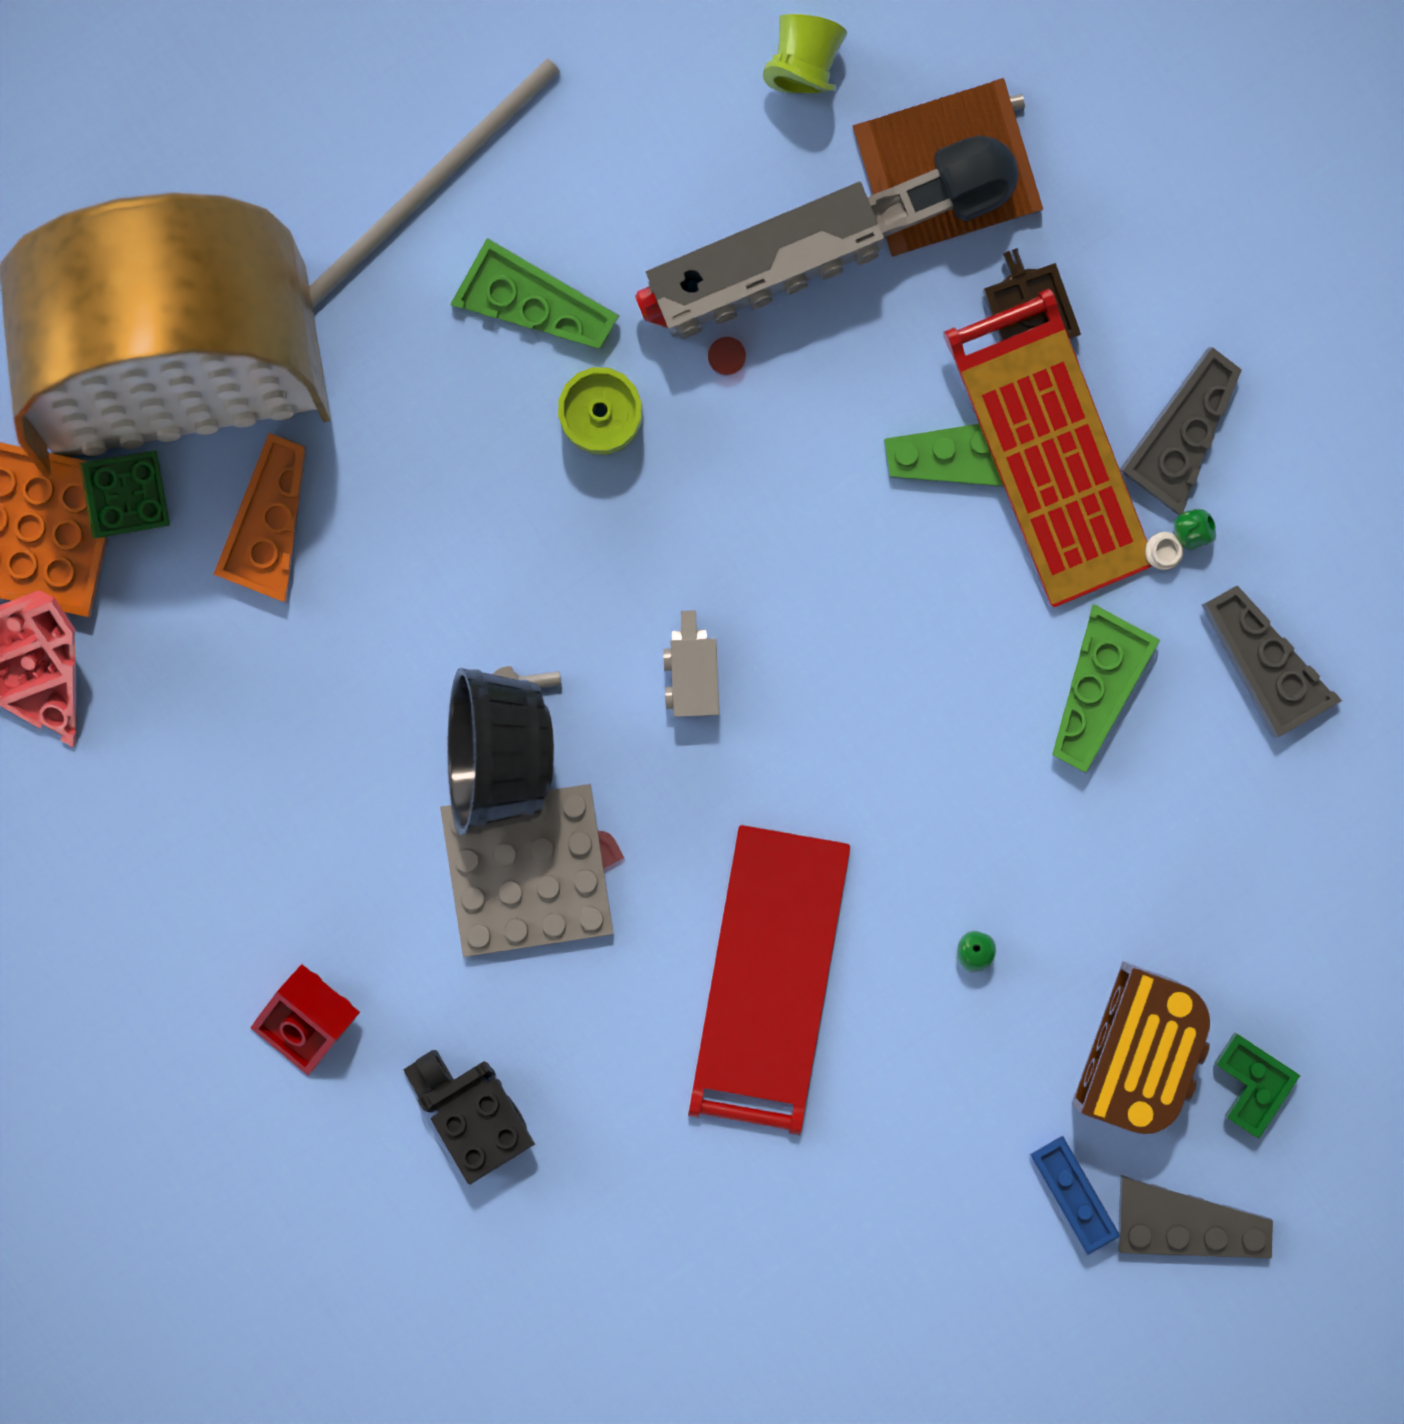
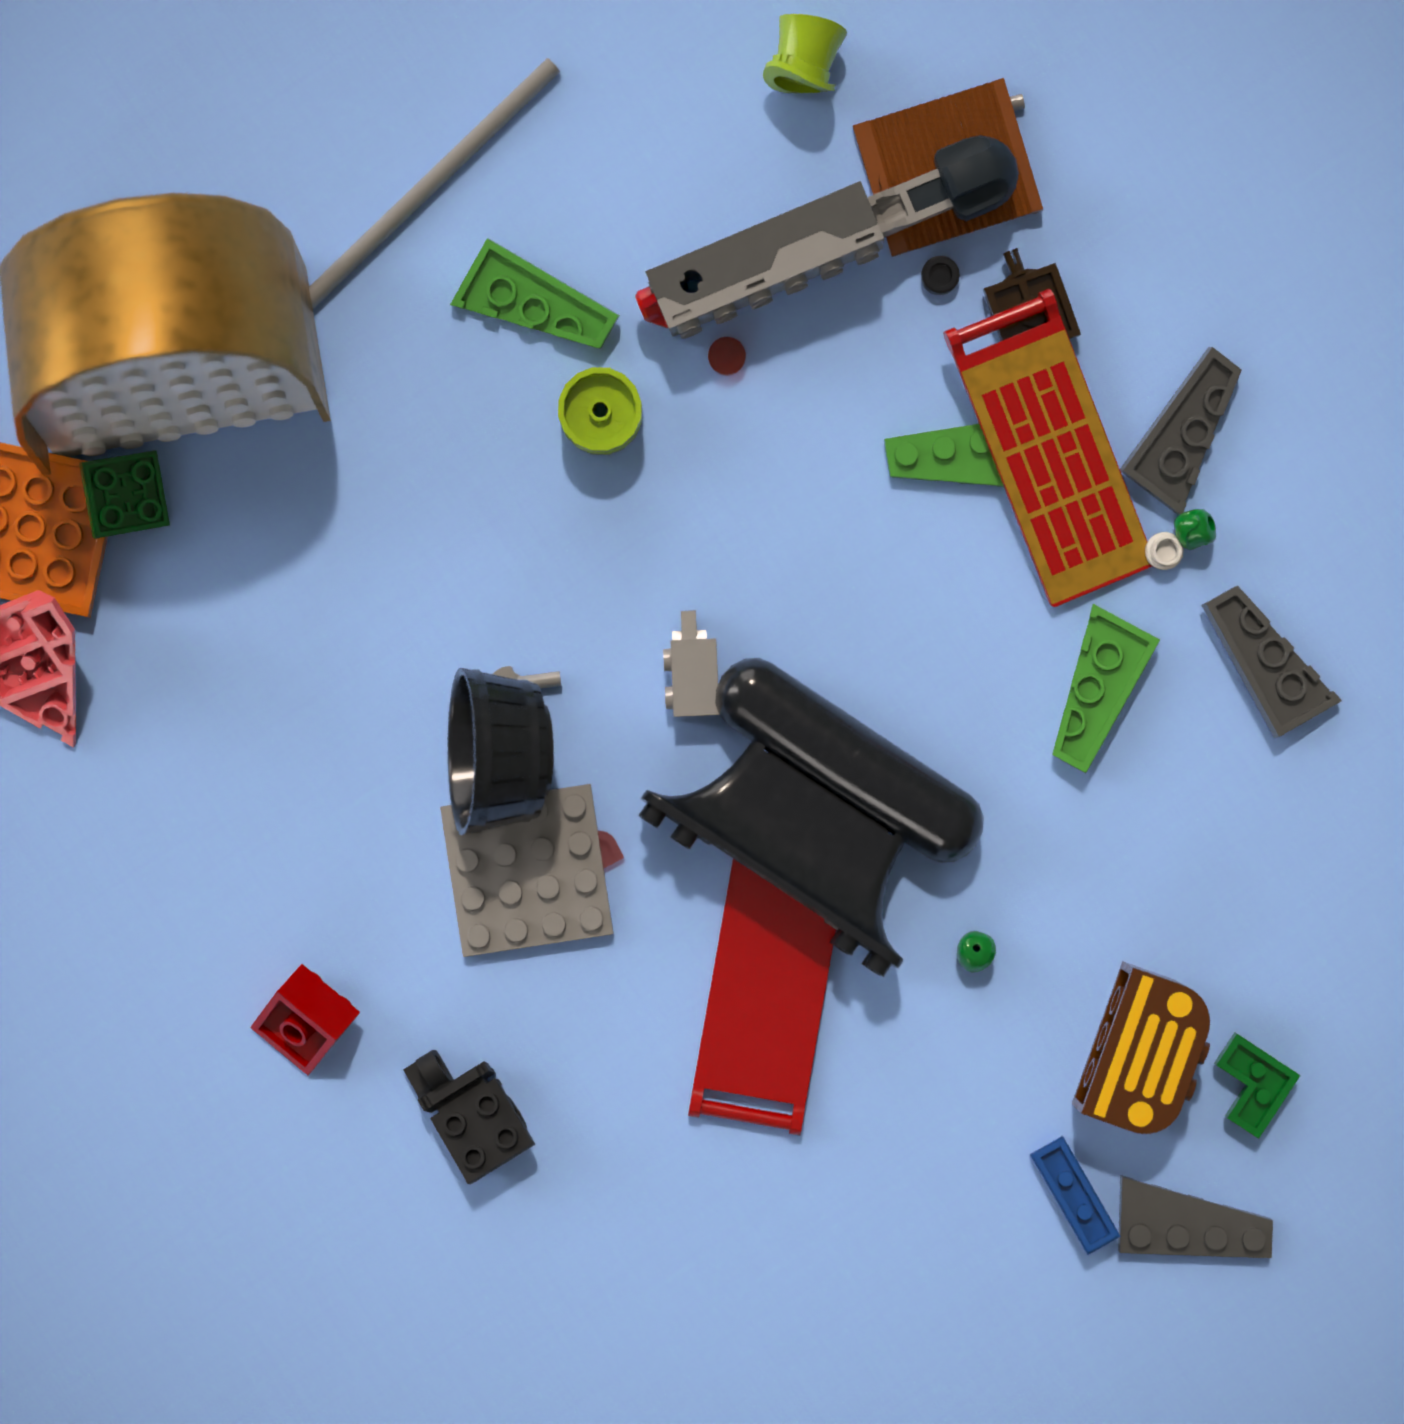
orange wing [213,433,306,603] -> none
none -> black piece [638,658,984,977]
none -> black tile [921,256,960,295]

